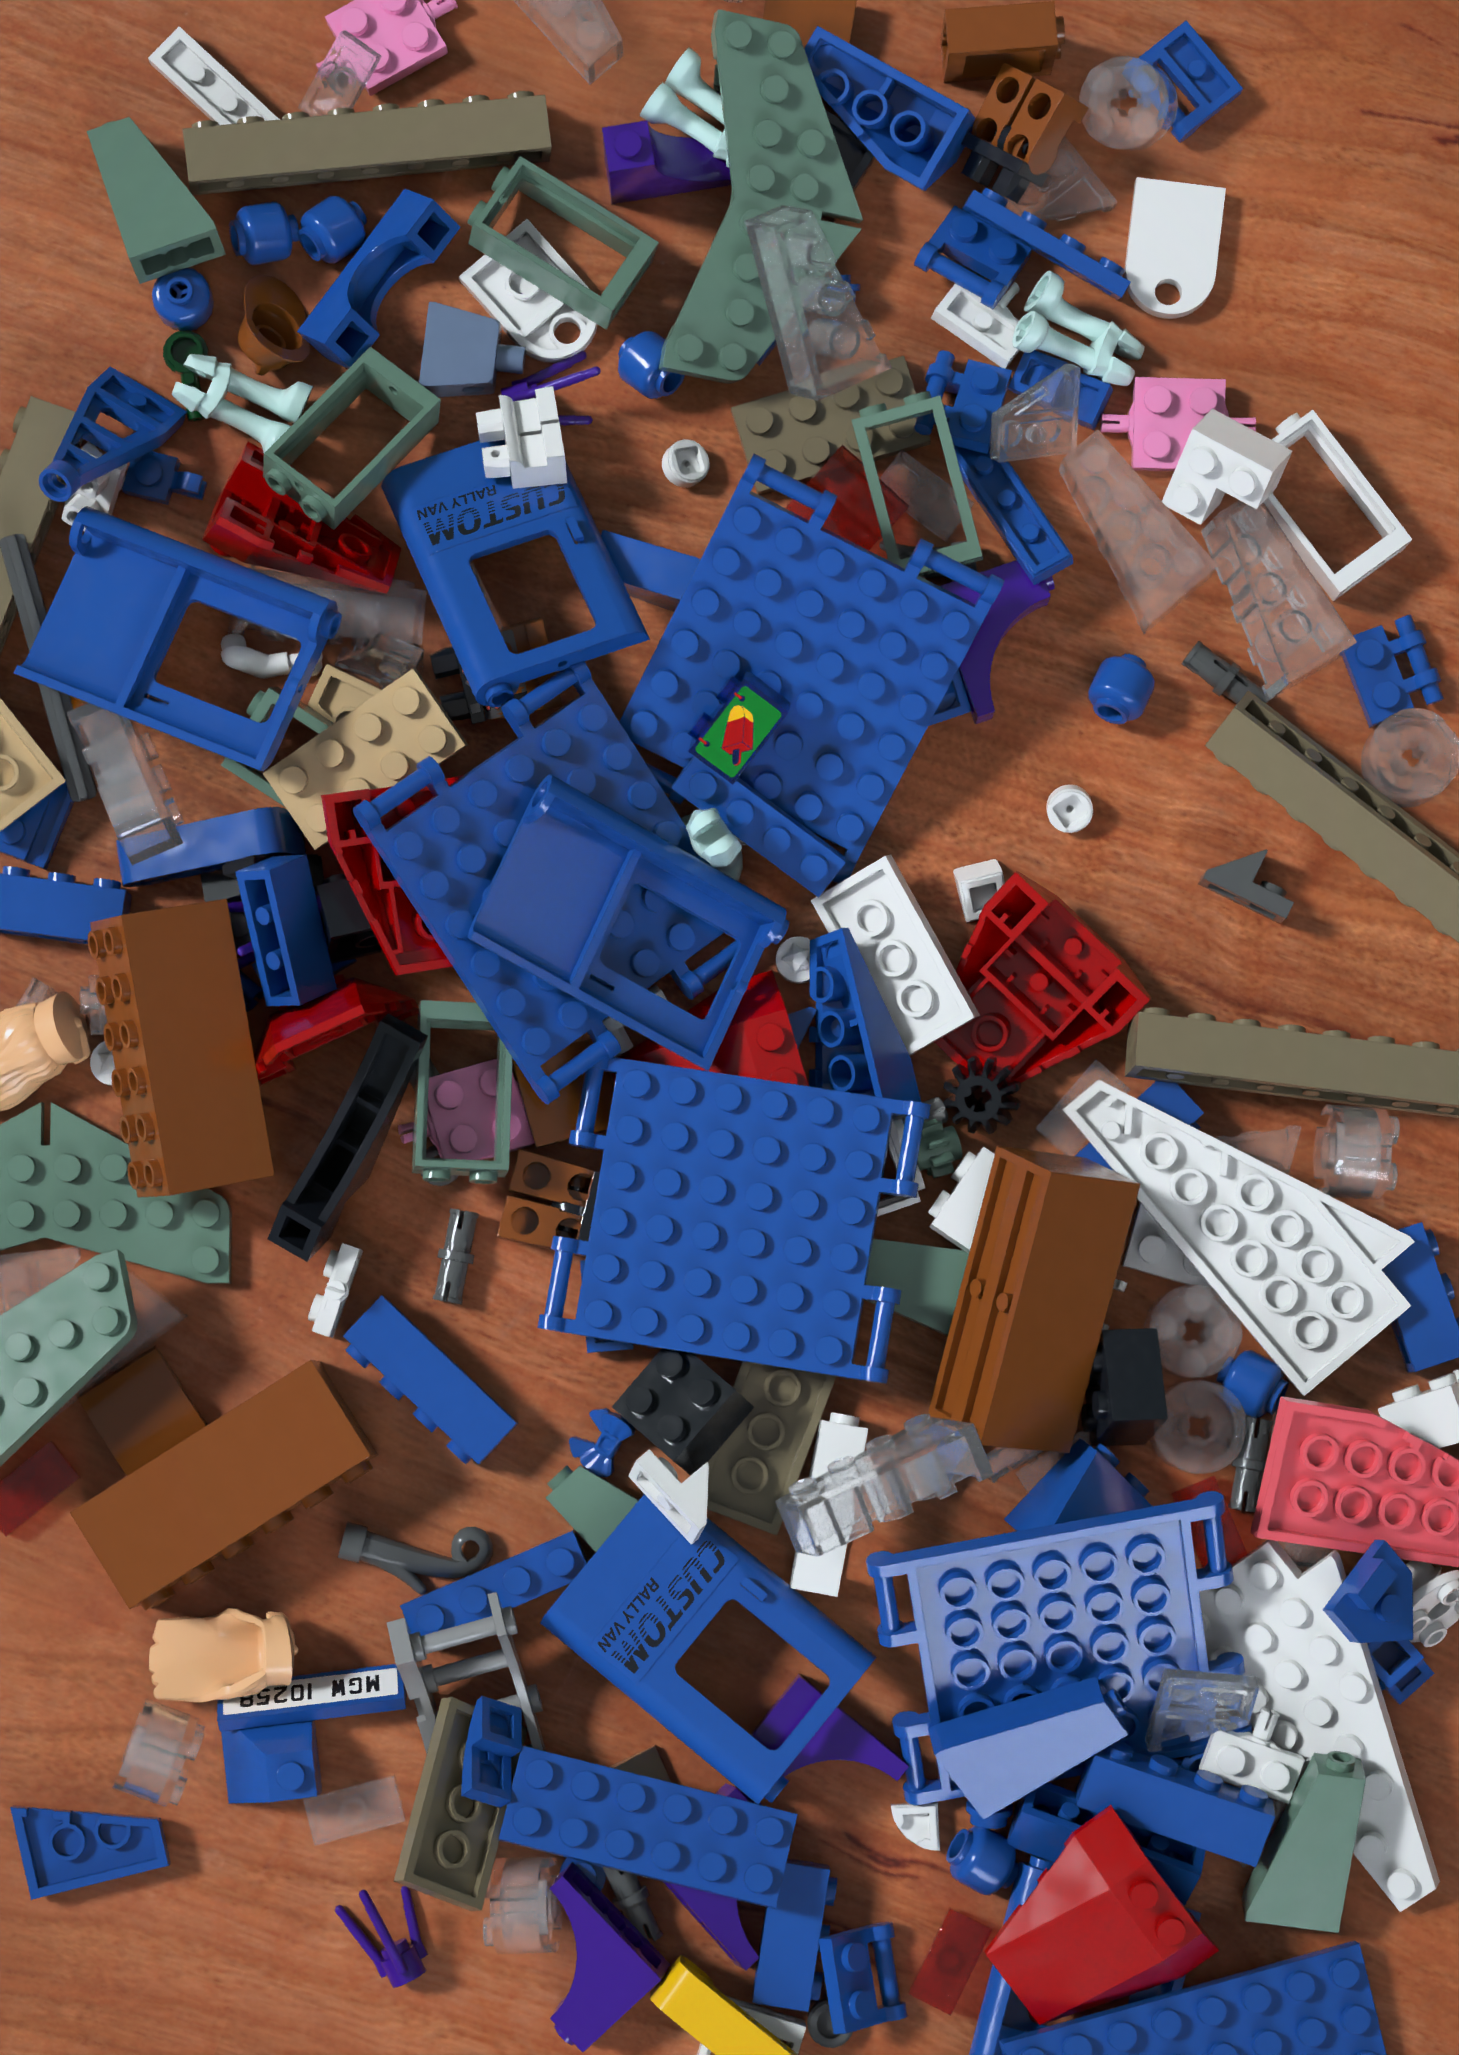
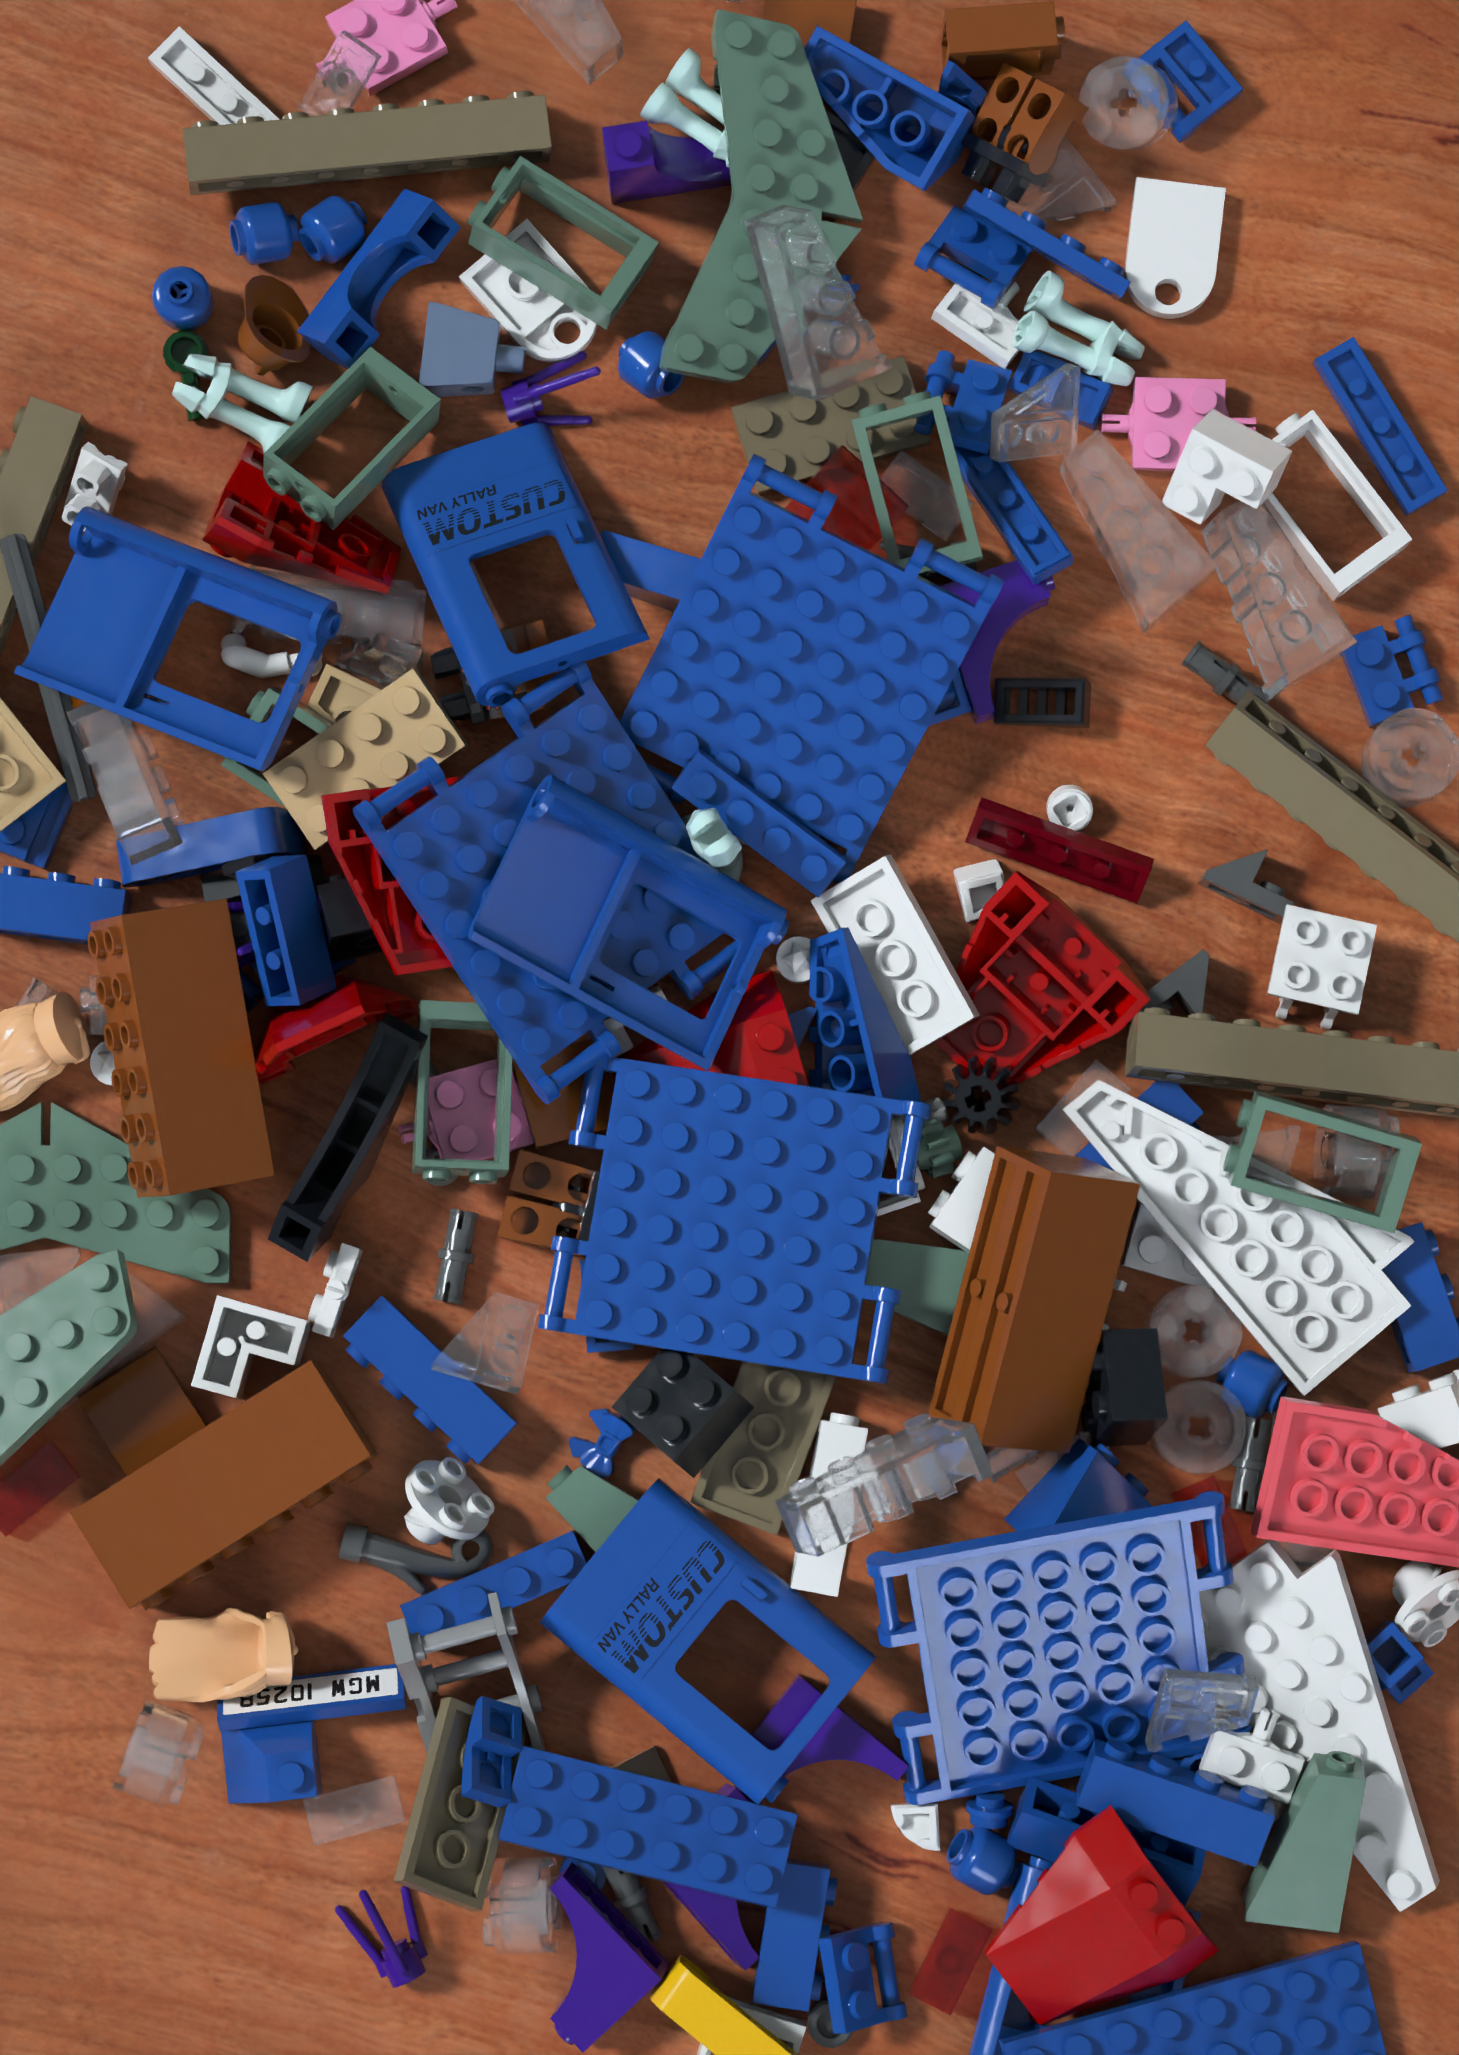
blue wing [10,1806,171,1900] -> none
blue plate [39,366,187,502] -> none
sand green slope [87,117,226,284] -> none
blue plate [122,451,207,505] -> none
white hips [476,386,567,489] -> none
white slope [628,1449,709,1545] -> none
white tile [662,439,710,488] -> none
brick [688,669,791,785] -> none
slope [928,1676,1128,1820] -> none
blue head [1088,654,1155,724] -> none
blue plate [1322,1540,1413,1643] -> none
none -> white brick [191,1295,312,1399]
none -> white plate [404,1457,495,1545]
none -> clear wing [431,1292,539,1394]
none -> blue tile [938,60,987,118]
none -> dark red plate [965,797,1154,903]
none -> black slope [994,678,1091,728]
none -> dark grey slope [1139,949,1209,1015]
none -> sand green window [1223,1090,1422,1233]
none -> white plate [1267,904,1377,1030]
none -> blue plate [1312,337,1448,516]

